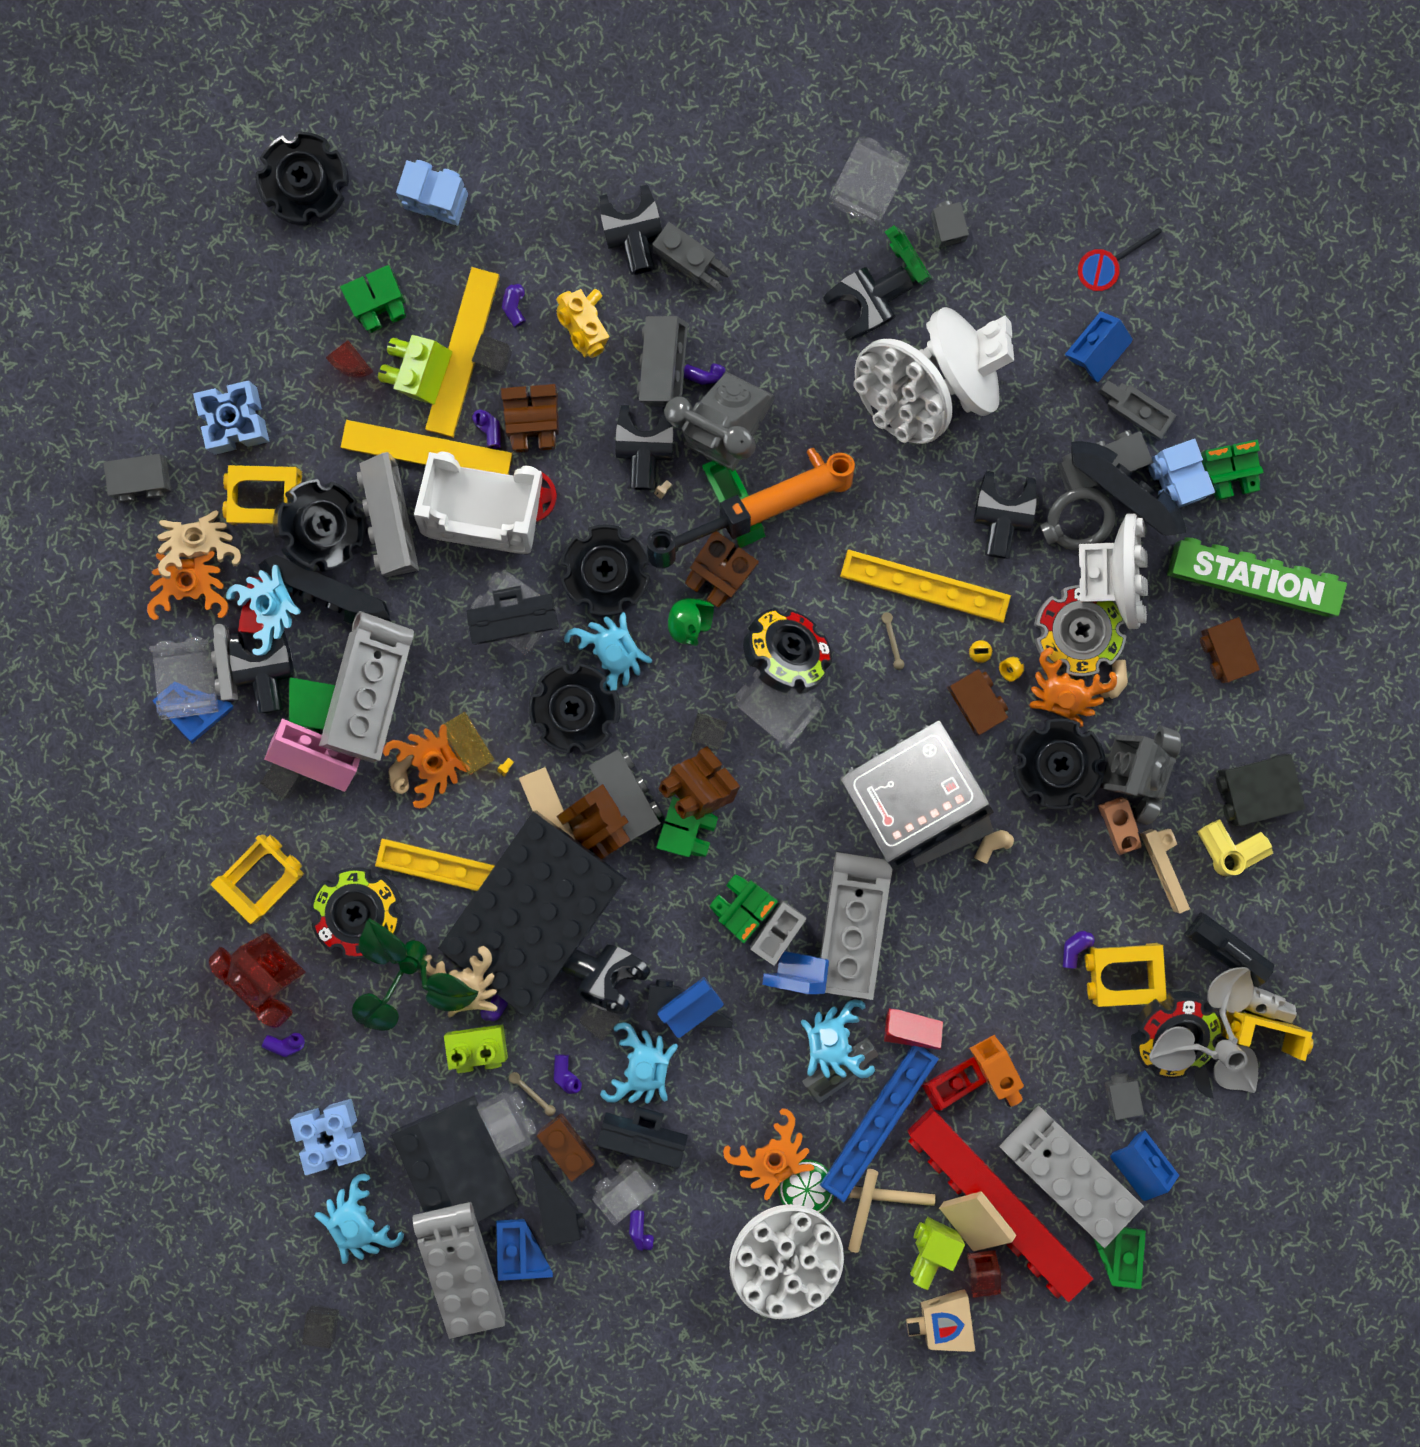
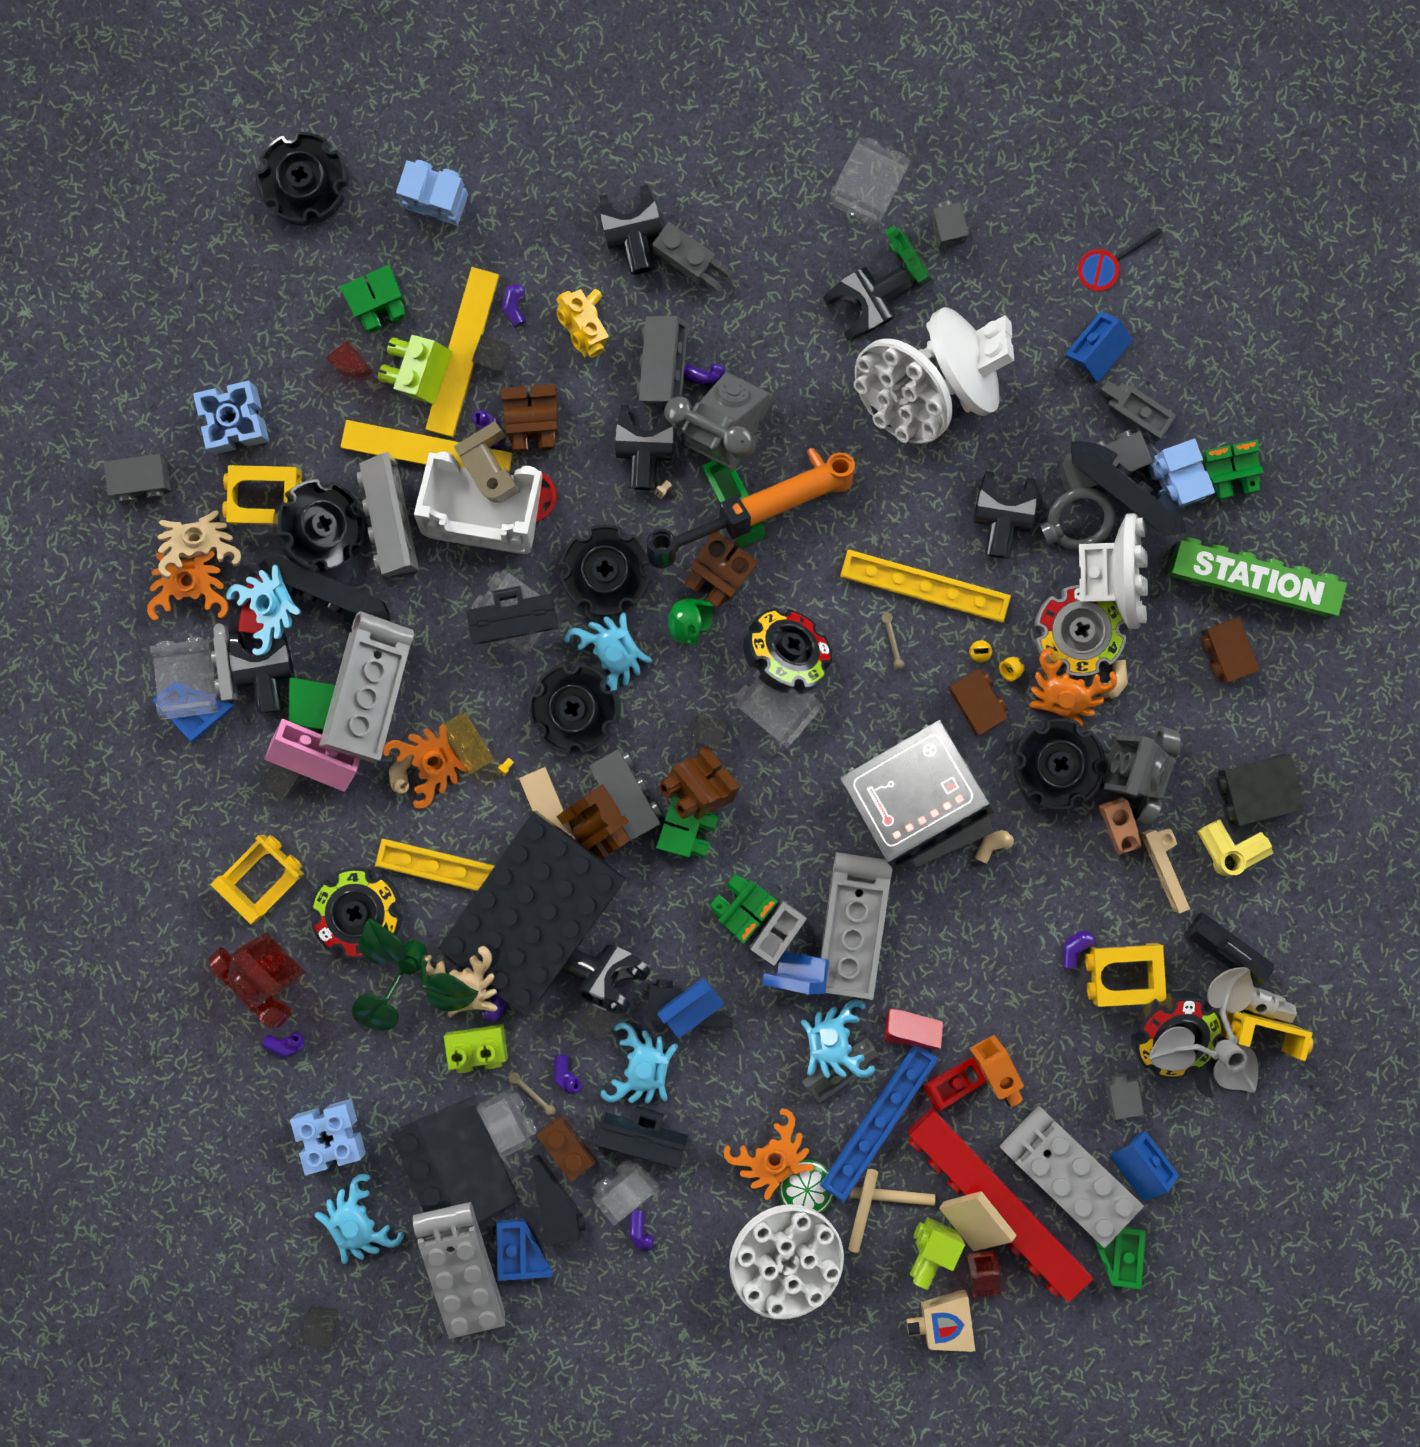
none -> dark tan piece [454,421,520,503]

